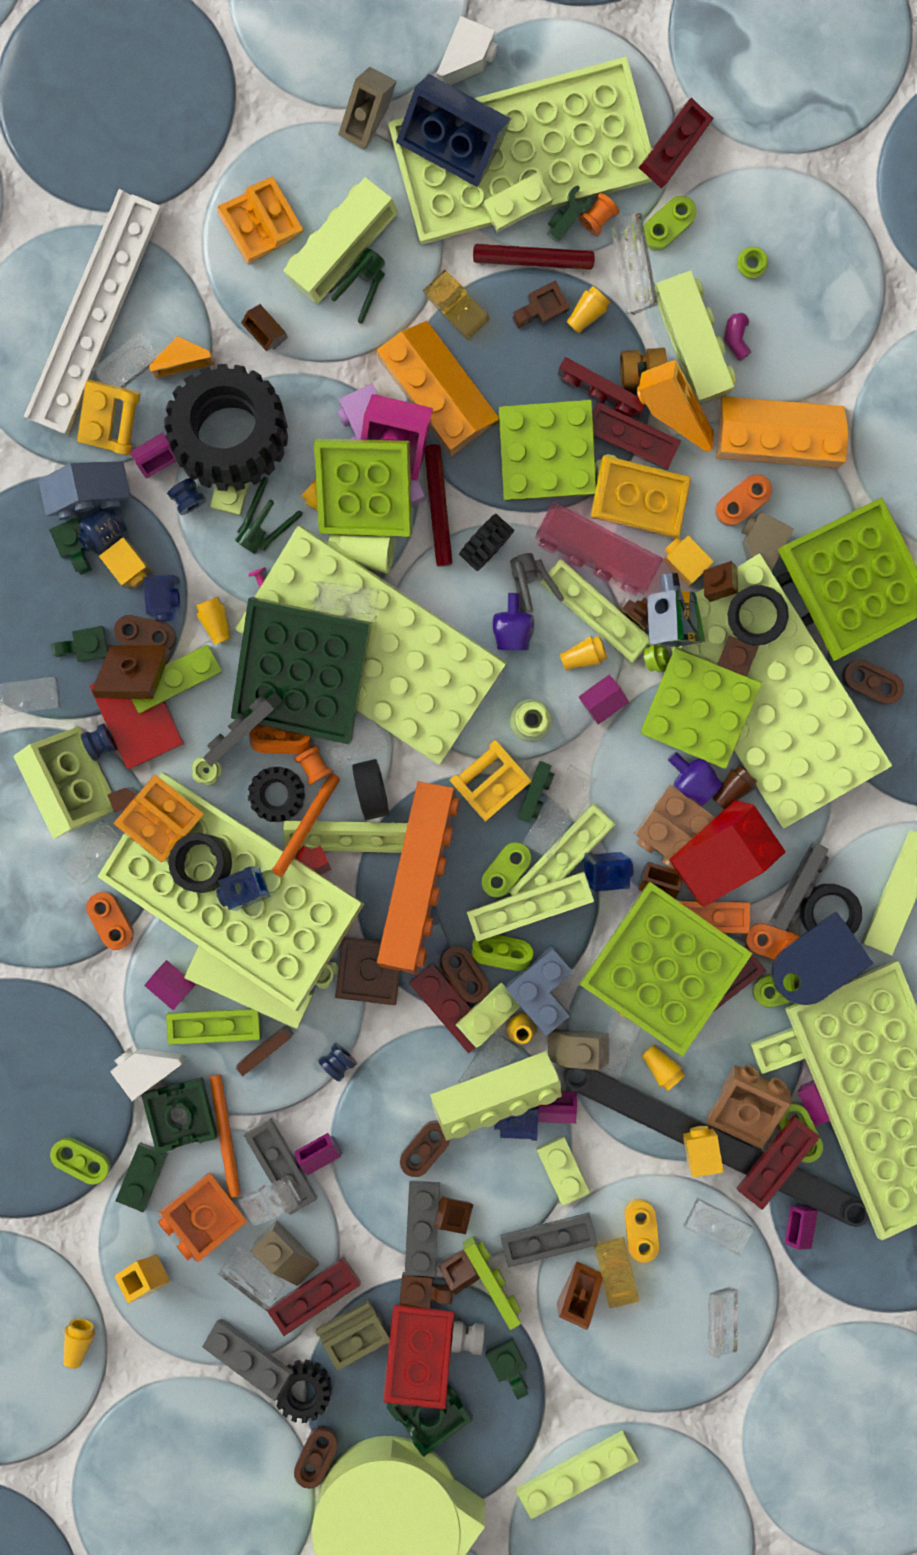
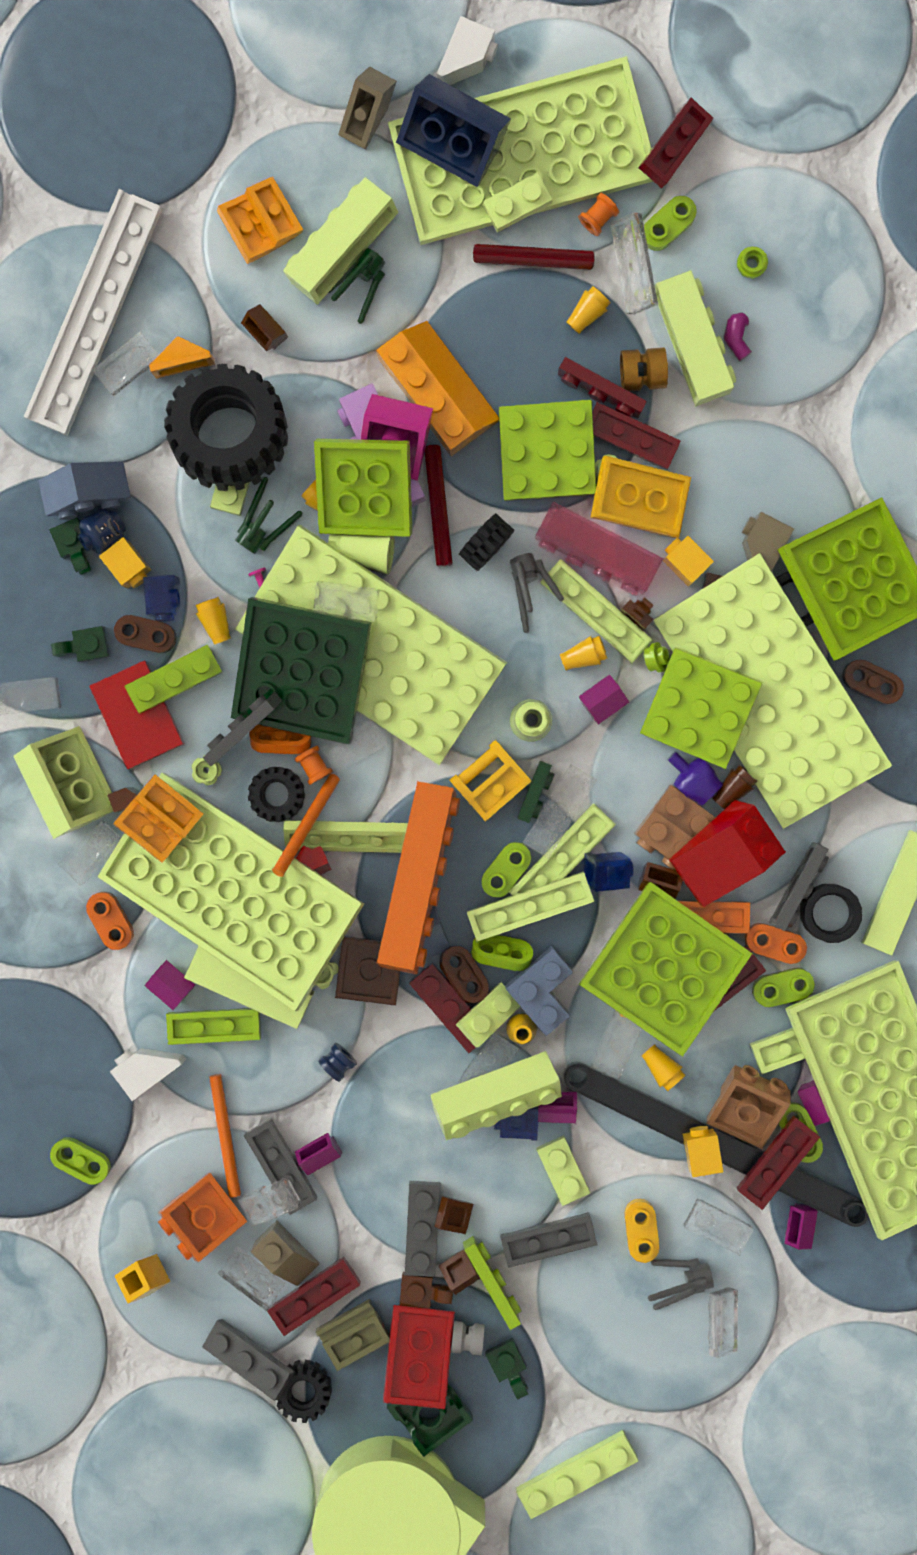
yellow cone [63,1318,95,1369] -> none
yellow plate [77,380,141,455] -> none
dark blue wheel [81,723,118,761] -> none
reddish brown plate [92,645,170,699] -> none
dark green plate [115,1142,168,1213] -> none
magenta piece [130,432,177,479] -> none
dark green brick [141,1077,218,1154] -> none
dark blue wheel [167,478,206,515] -> none
black tyre [168,832,232,893] -> none
clear blue brick [216,866,271,911] -> none
reddish brown tile [236,1025,294,1077] -> none
reddish brown plate [294,1425,338,1489] -> none
black tyre [352,759,389,820] -> none
reddish brown plate [400,1120,450,1177] -> none
clear yellow slope [423,270,490,340] -> none
dark purple piece [492,593,534,650] -> none
reddish brown plate [512,280,570,329] -> none
dark green plate [547,185,592,242] -> none
dark tan slope [548,1030,609,1070] -> none
dark orange slope [557,1262,604,1330] -> none
clear yellow slope [594,1237,639,1308] -> none
light orange slope [637,360,714,452] -> none
torso [647,573,705,647] -> none
reddish brown plate [703,561,738,602] -> none
orange plate [715,474,772,526] -> none
light orange slope [716,396,848,469] -> none
reddish brown plate [717,635,759,676] -> none
black tyre [727,585,789,646] -> none
dark blue tile [771,912,874,1005] -> none
none -> dark grey plant [648,1258,714,1310]

